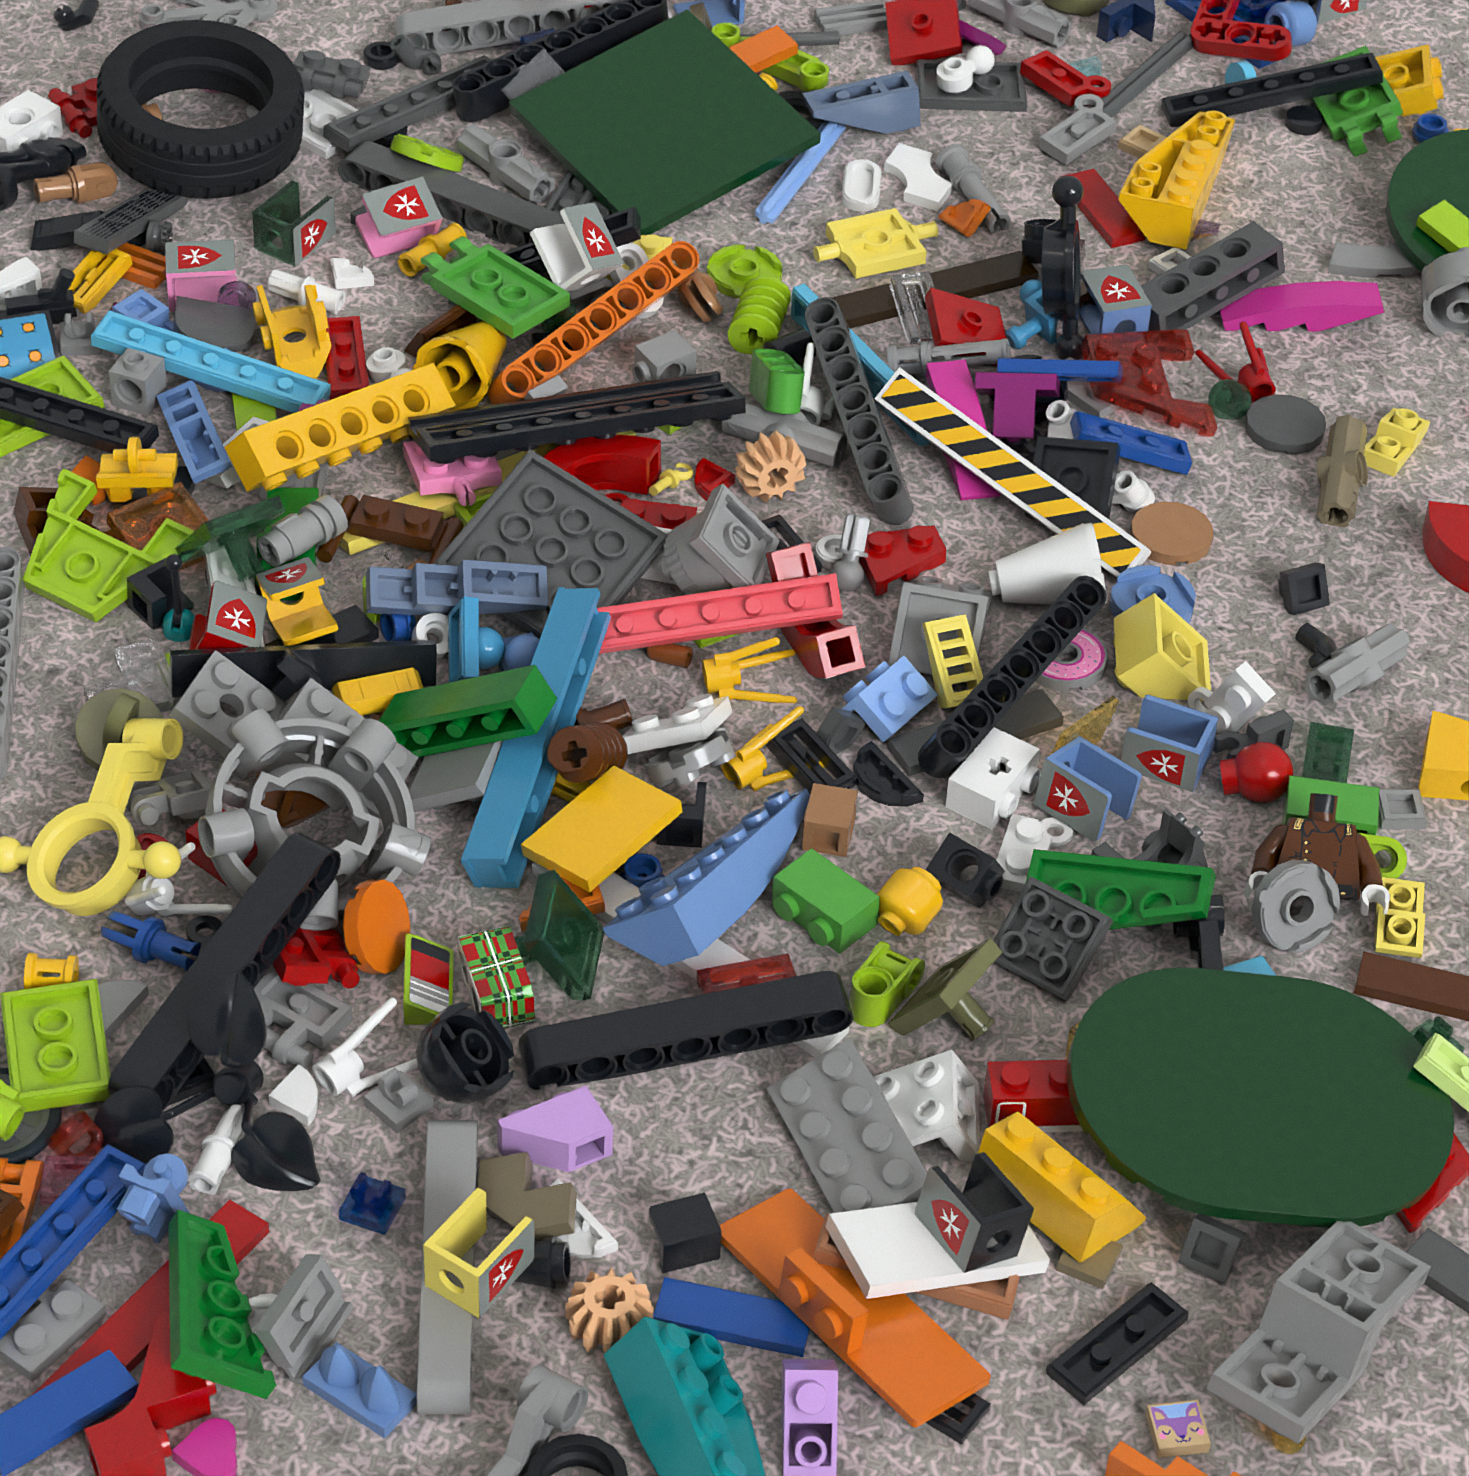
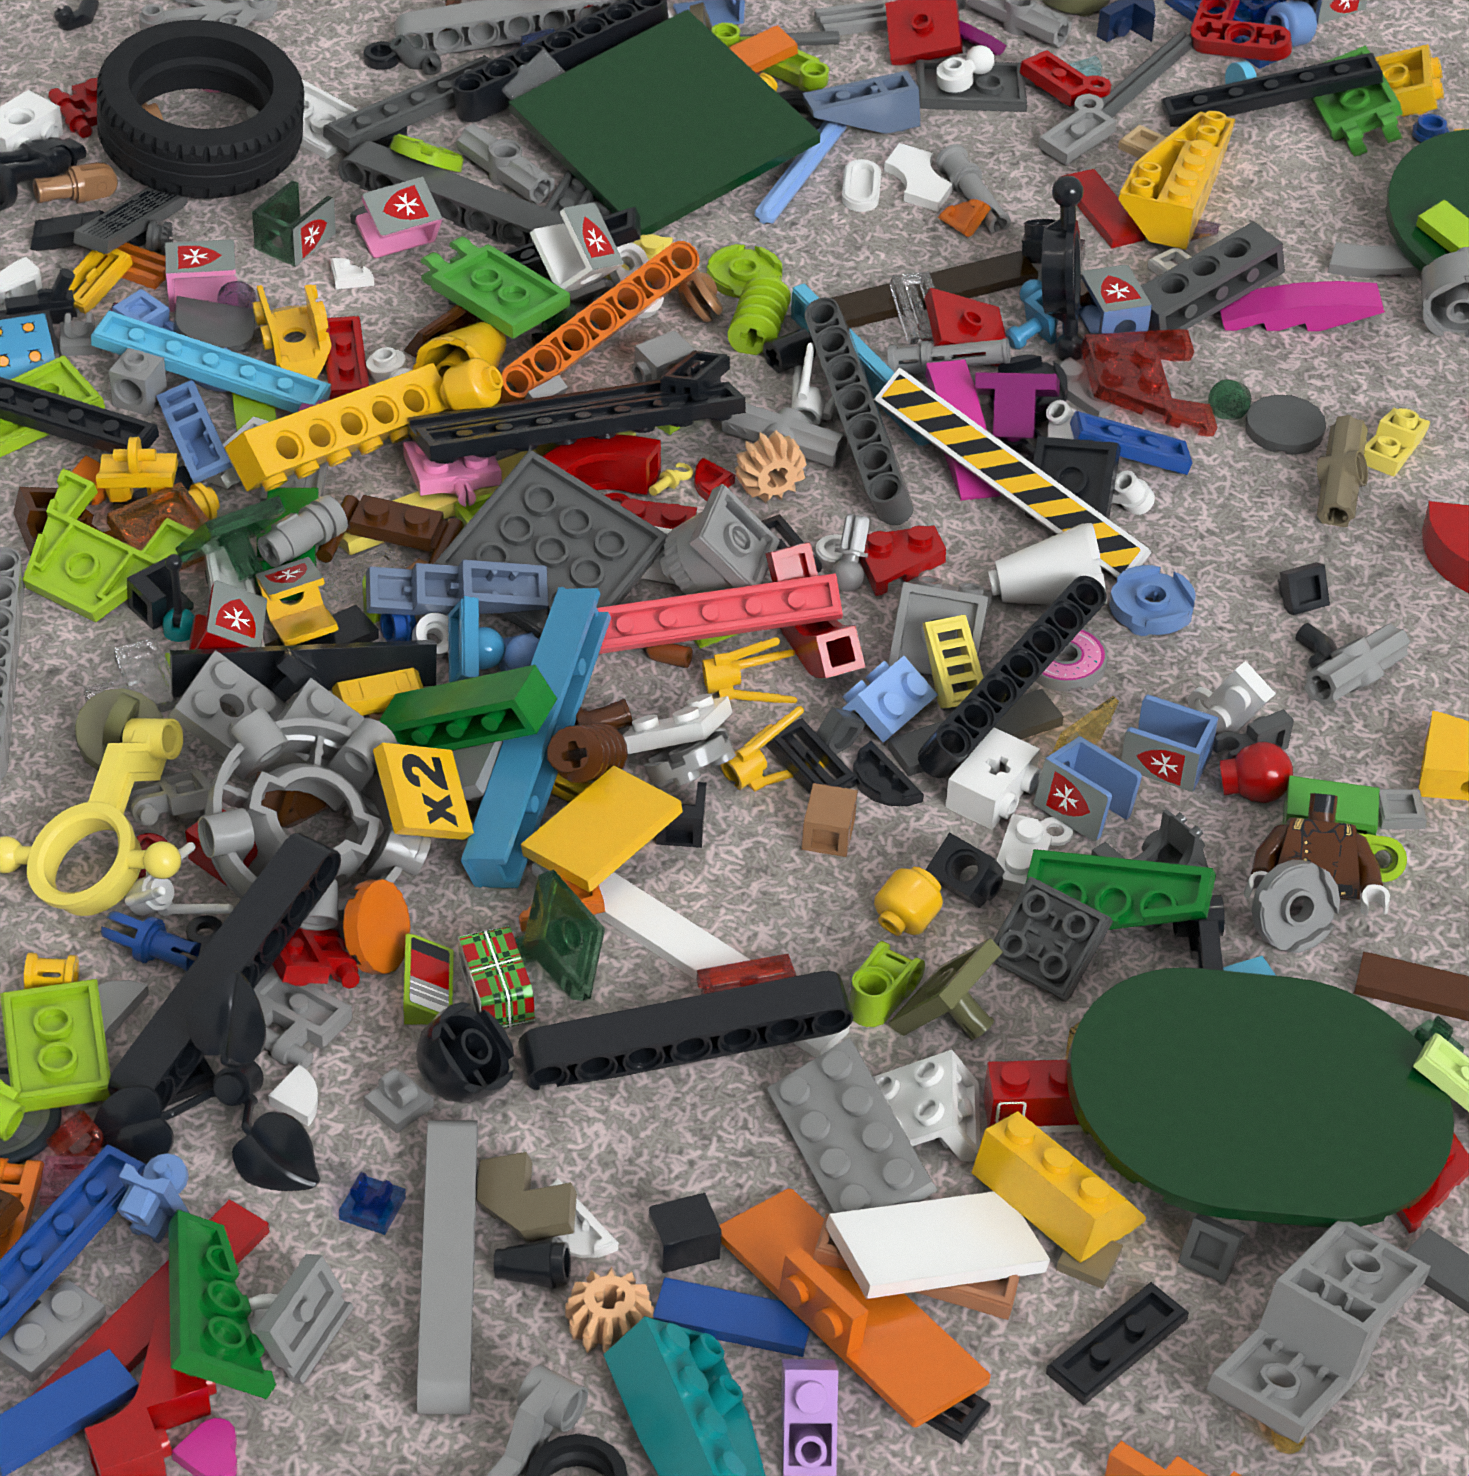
white axle [188,1104,253,1195] -> none
white axle [267,269,346,315] -> none
dark grey plate [293,50,371,99] -> none
medium blue tile [302,1342,417,1439] -> none
white plant [312,998,418,1098] -> none
yellow pin [398,223,467,277] -> none
light yellow piece [423,1188,534,1319] -> none
lavender slope [497,1085,613,1172] -> none
medium blue wedge [603,788,810,966] -> none
blue plate [620,853,665,888] -> none
bright green beam [748,349,805,414] -> none
bright green brick [772,848,880,954] -> none
light yellow plate [813,208,938,279] -> none
black piece [915,1152,1034,1273] -> none
blue tile [997,358,1123,383] -> none
light yellow slope [1113,593,1211,701] -> none
medium nougat tile [1130,501,1214,565] -> none
tan tile [1145,1400,1211,1458] -> none
red plant [1195,321,1276,403] -> none
black tile [1285,105,1323,136] -> none
clear green plate [1301,722,1354,783] -> none
light yellow slope [1374,877,1425,958] -> none
none -> yellow plate [183,482,220,523]
none -> yellow tile [373,743,474,840]
none -> yellow head [440,358,503,411]
none -> black tile [660,350,730,397]

